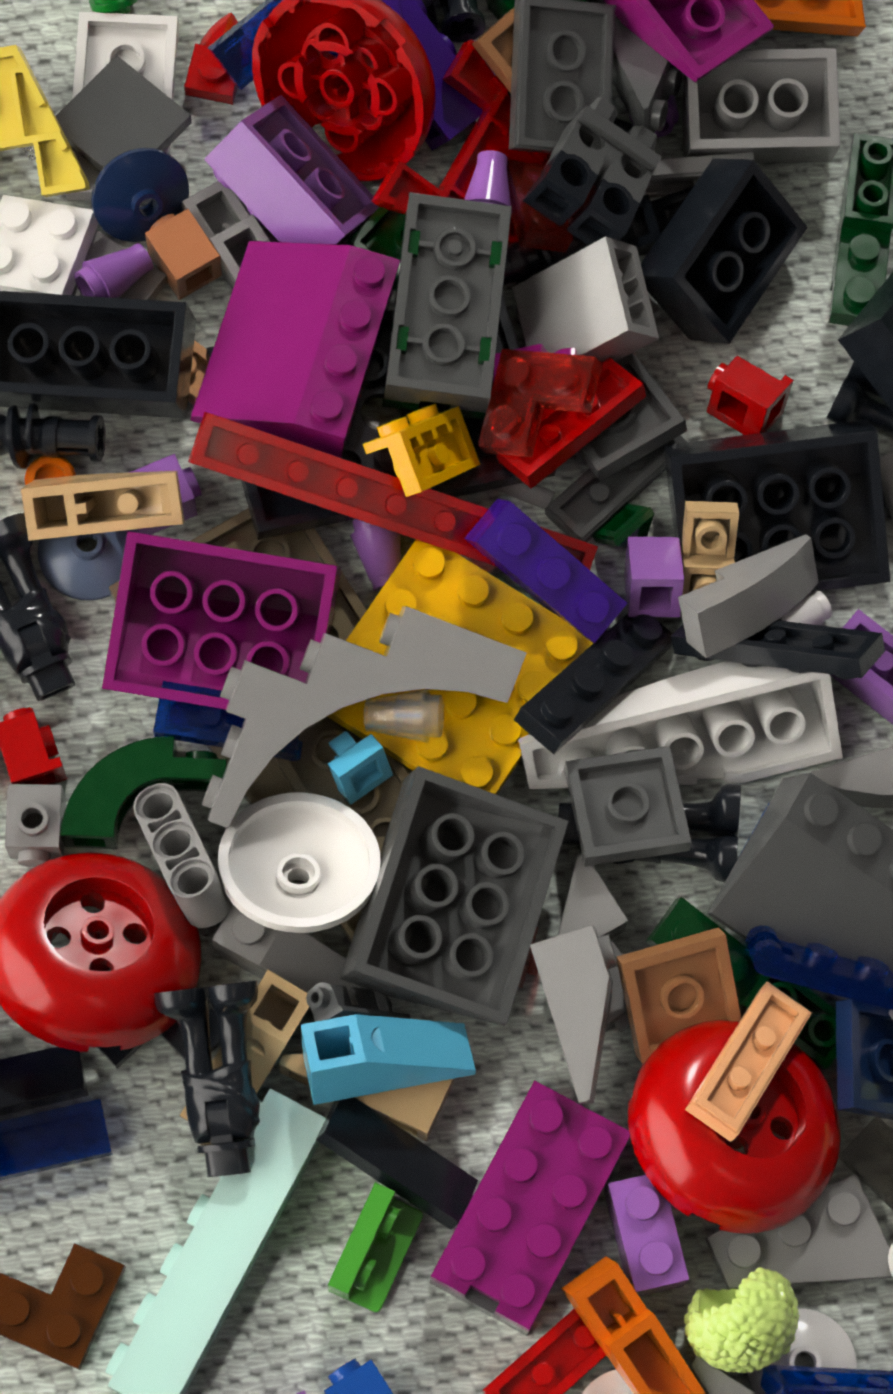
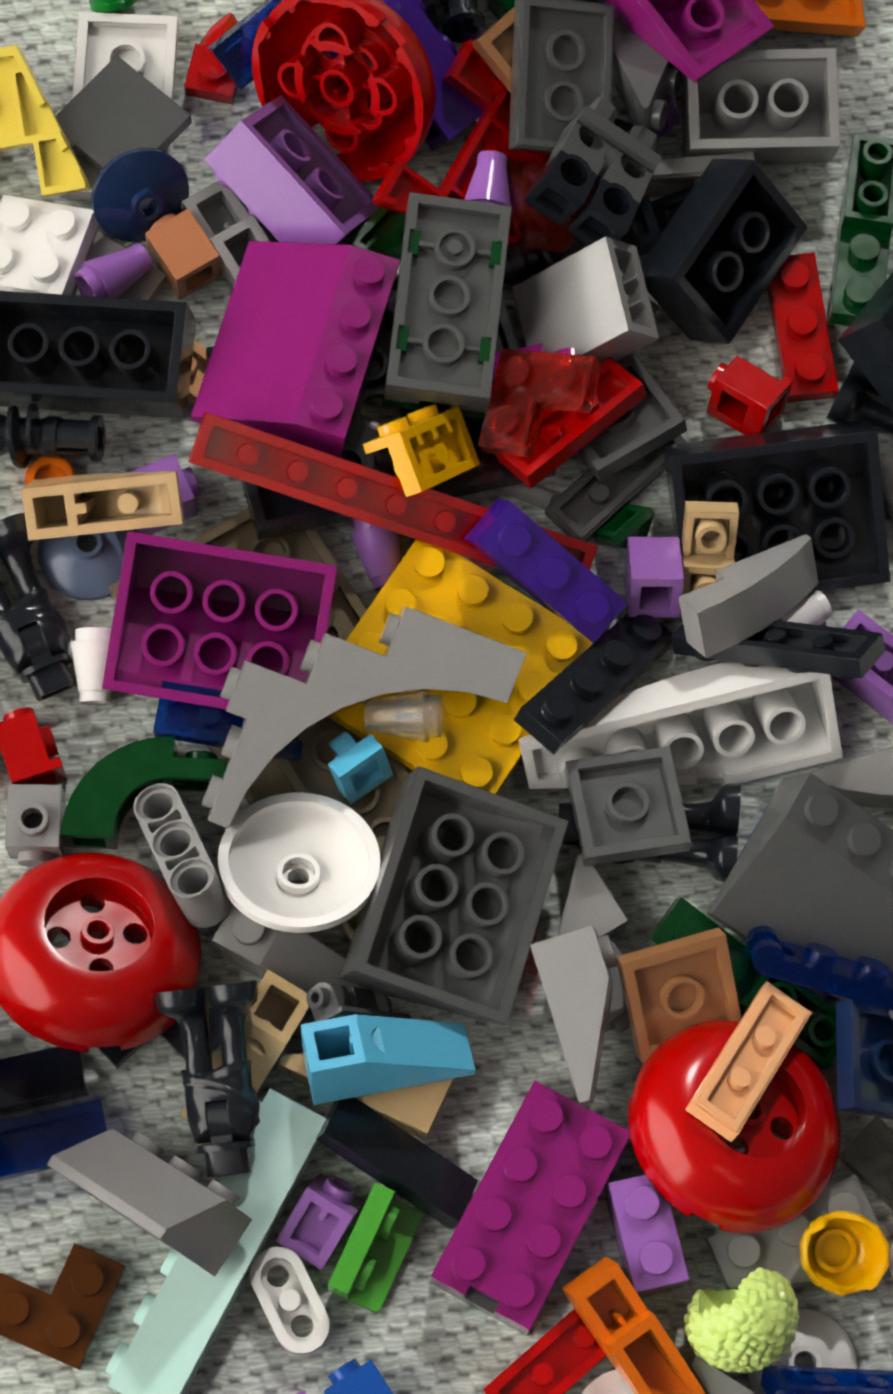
none -> light grey slope [46,1128,252,1277]
none -> white cone [70,627,113,704]
none -> white plate [250,1247,330,1355]
none -> medium lavender bracket [276,1174,365,1270]
none -> red plate [767,252,839,403]
none -> yellow hair [799,1210,890,1296]

